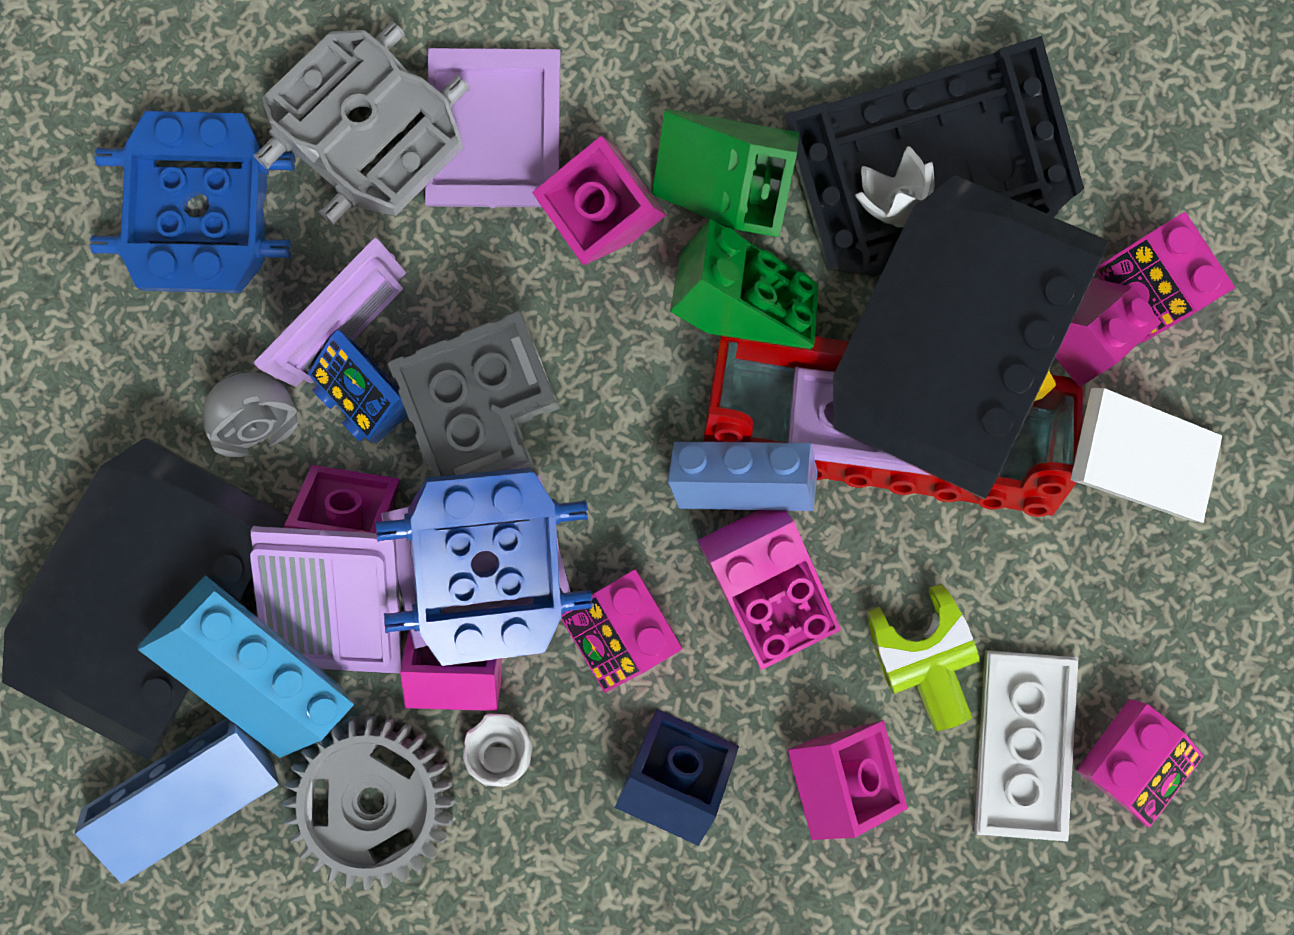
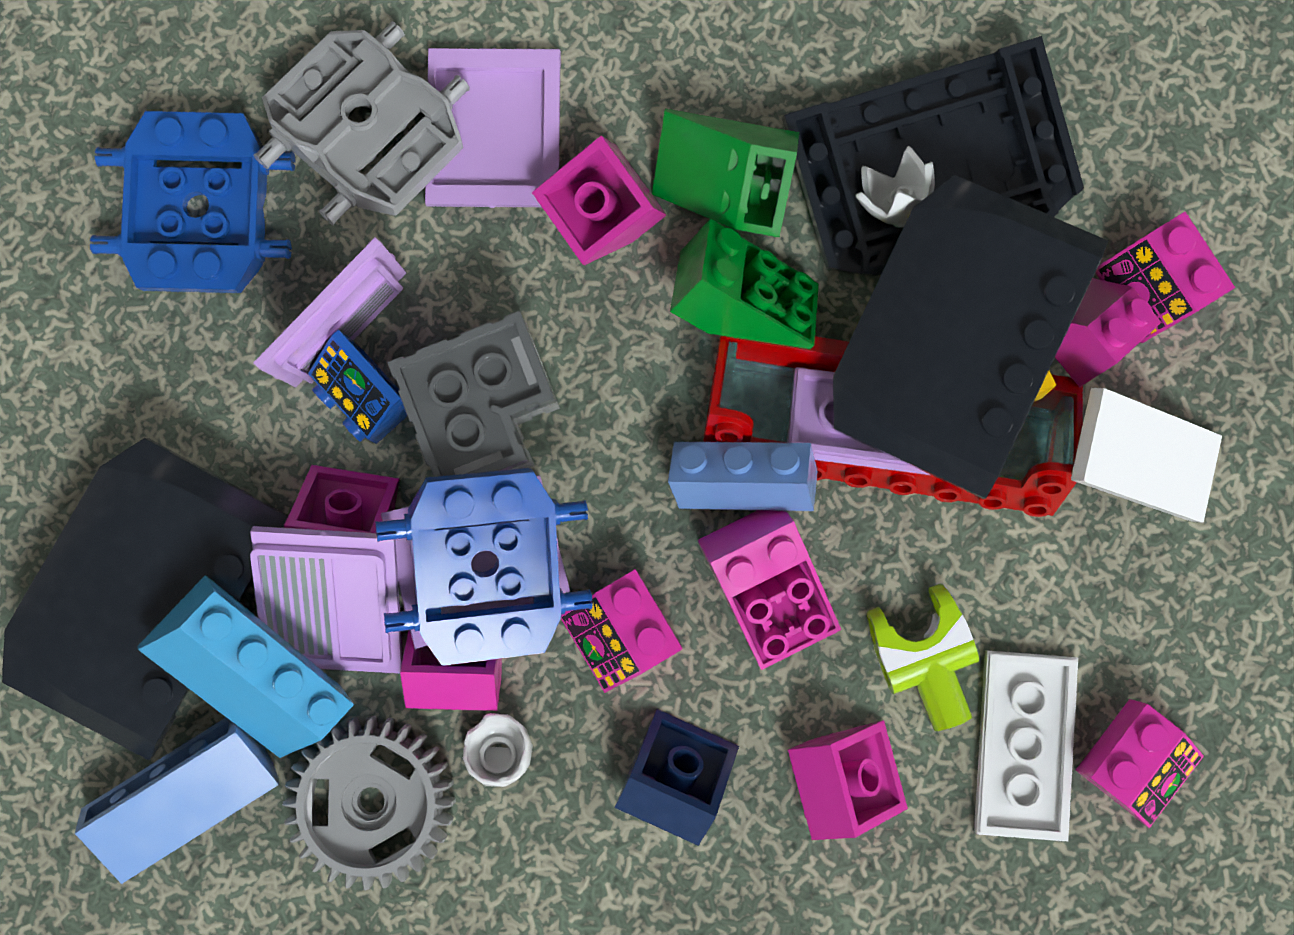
light grey cylinder [202,372,298,457] -> none

